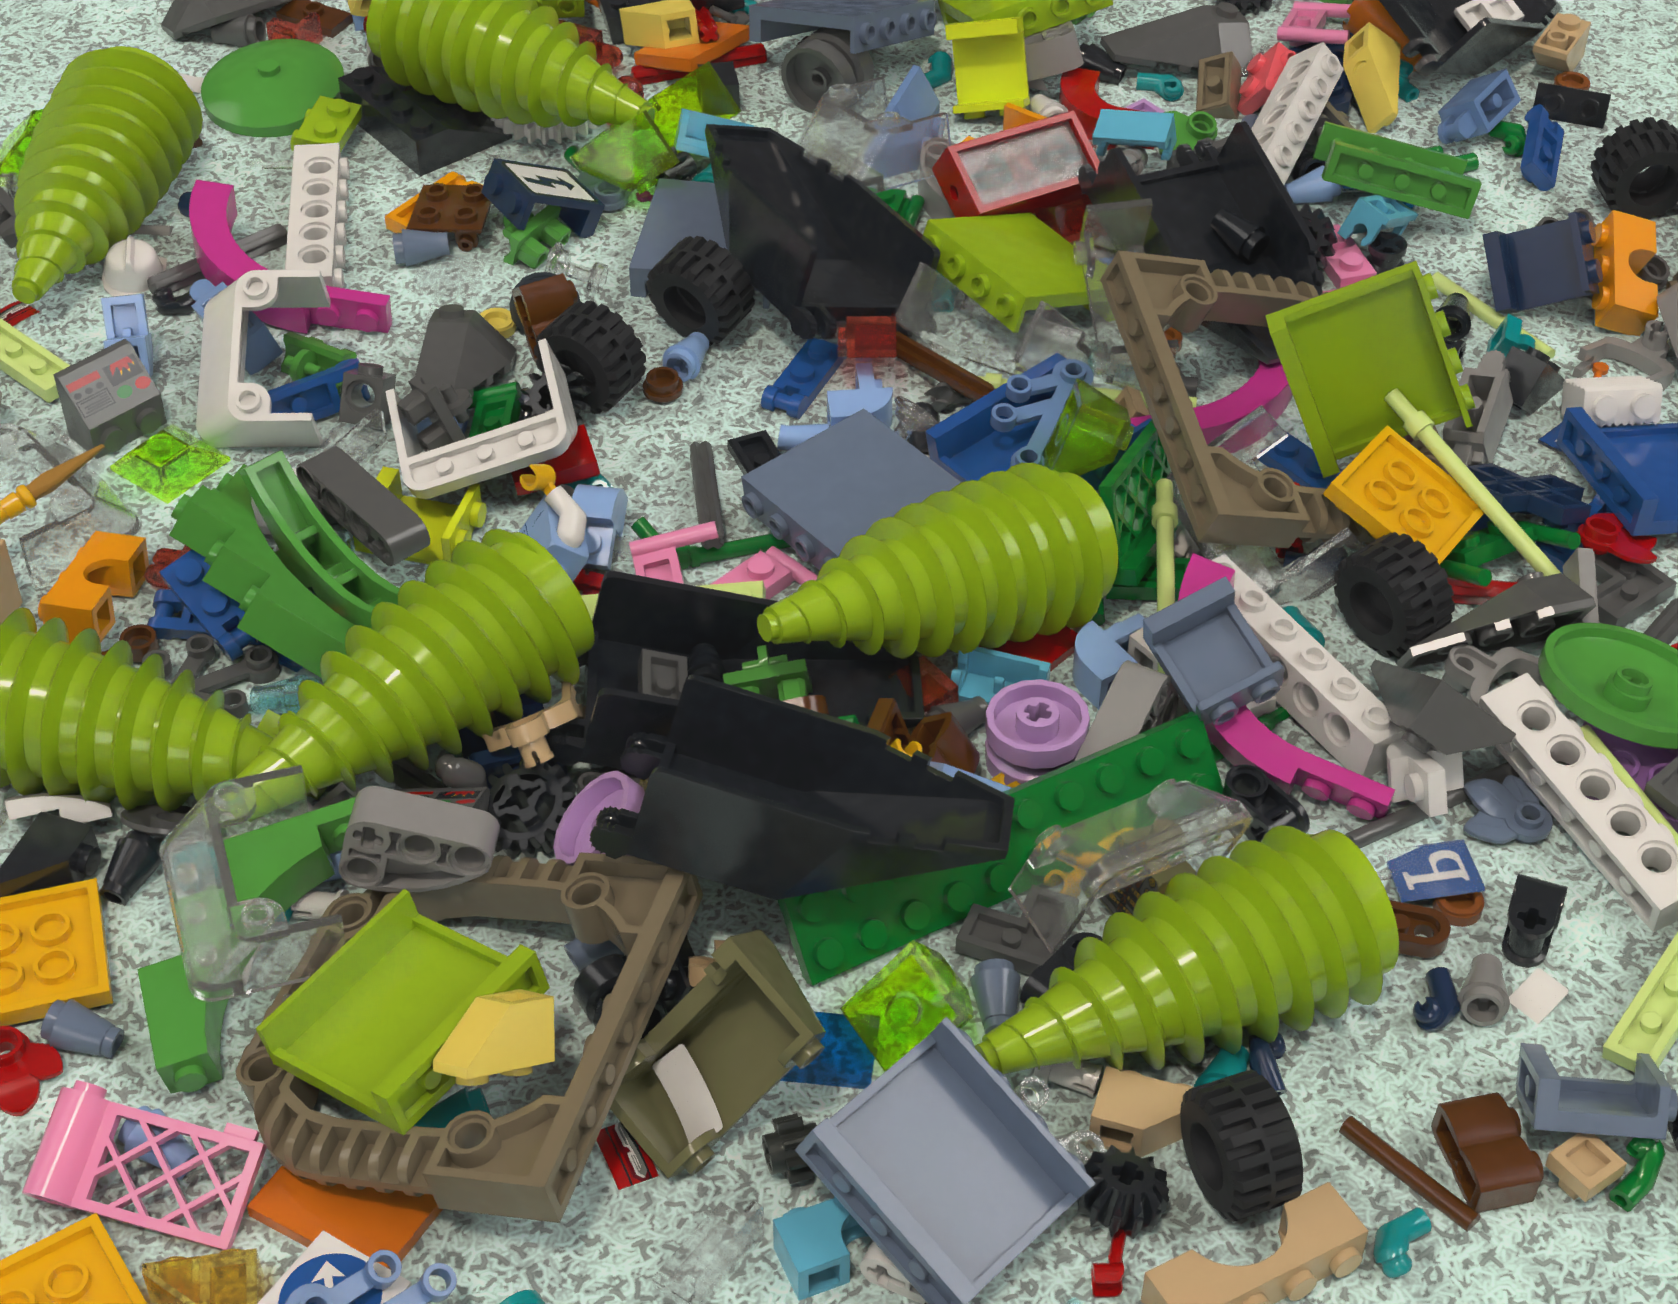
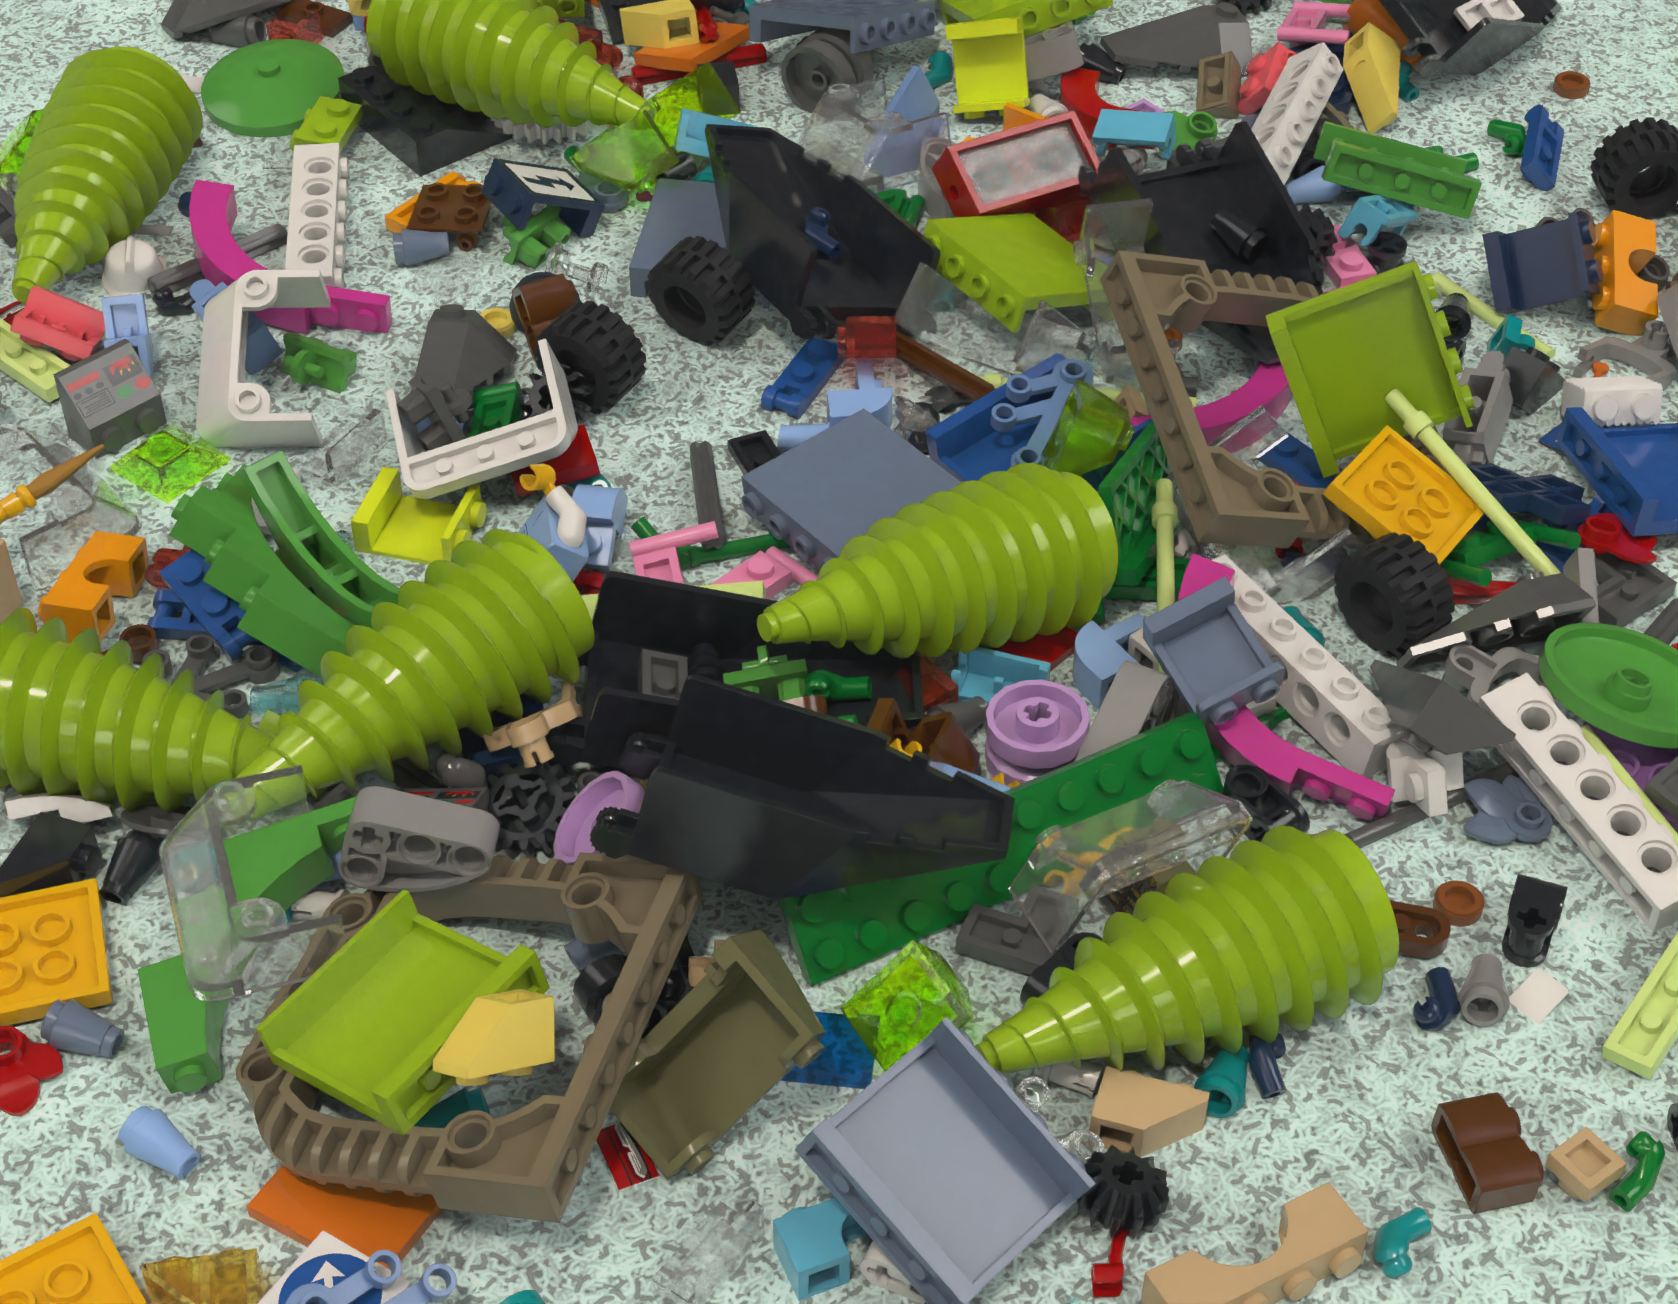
bright pink piece [22,1080,267,1252] -> none
blue plate [267,358,371,421] -> none
dark grey beam [296,446,430,566] -> none
dark grey brick [338,363,396,428] -> none
reddish brown plate [643,367,683,402] -> none
white sticker [652,1044,723,1143] -> none
light blue cone [663,332,709,382] -> none
pearl dark grey gear [762,1113,817,1184] -> none
sand blue cone [970,958,1021,1034] -> none
teal arm [1136,72,1184,101] -> none
black tyre [1180,1070,1303,1222] -> none
reddish brown bar [1339,1116,1481,1232] -> none
clear piece [1376,839,1485,902] -> none
medium blue brick [1438,68,1521,144] -> none
sand blue panel [1516,1043,1678,1140] -> none
tan slope [1532,13,1591,72] -> none
black hinge [1533,82,1611,129] -> none
none -> coral bracket [10,286,106,362]
none -> dark blue arm [804,207,842,260]
none -> green arm [804,669,872,702]

